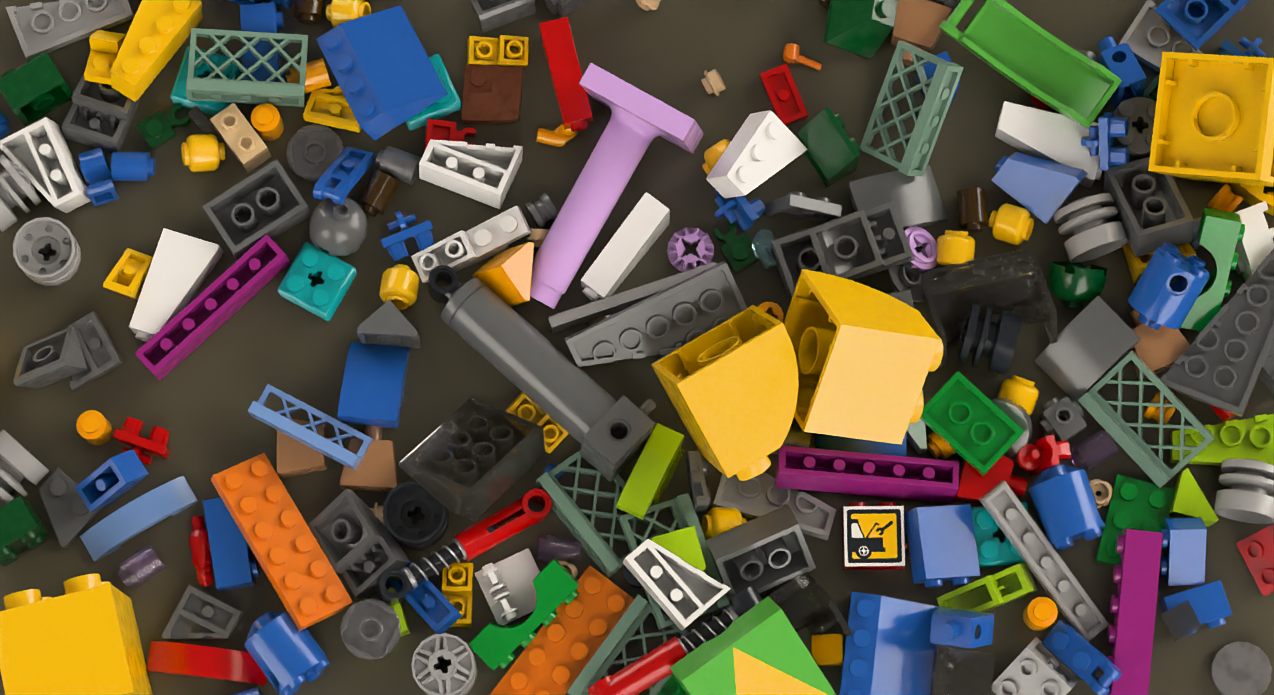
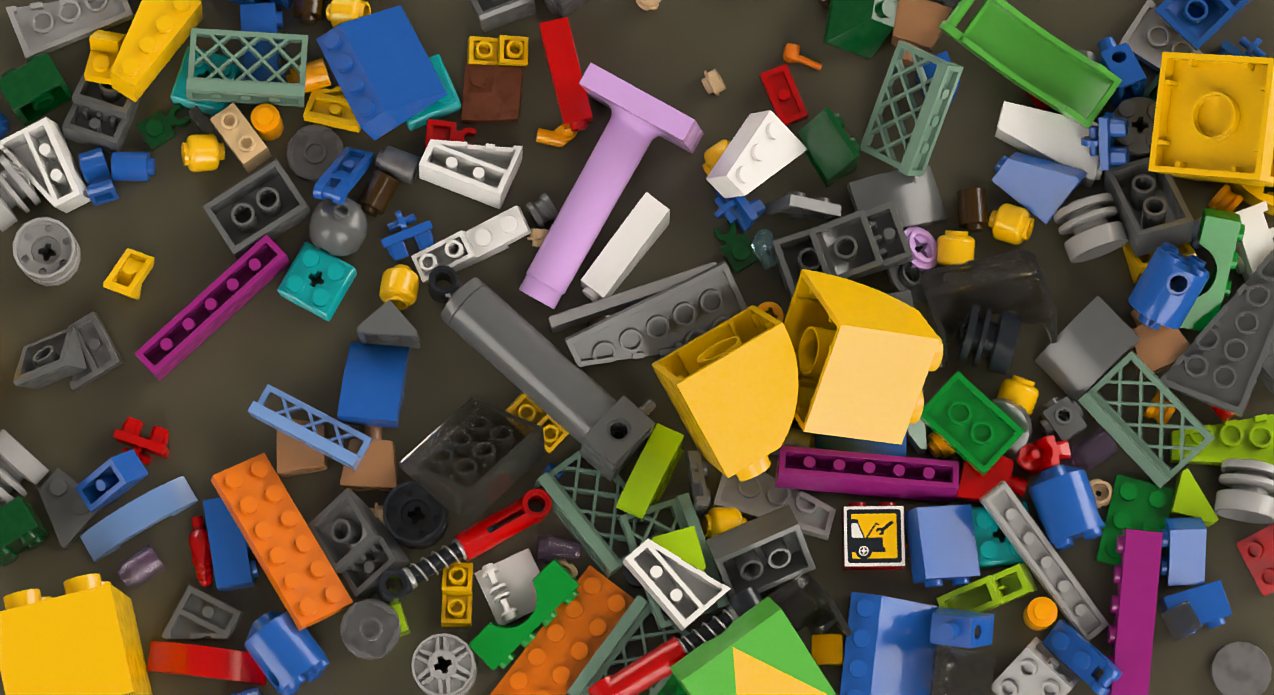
light orange brick [76,410,113,446] -> none
white slope [129,228,223,342] -> none
blue plate [389,559,462,634] -> none
light orange slope [472,242,534,307] -> none
lavender gear [667,227,714,272] -> none
dark green cylinder [1047,261,1108,308] -> none

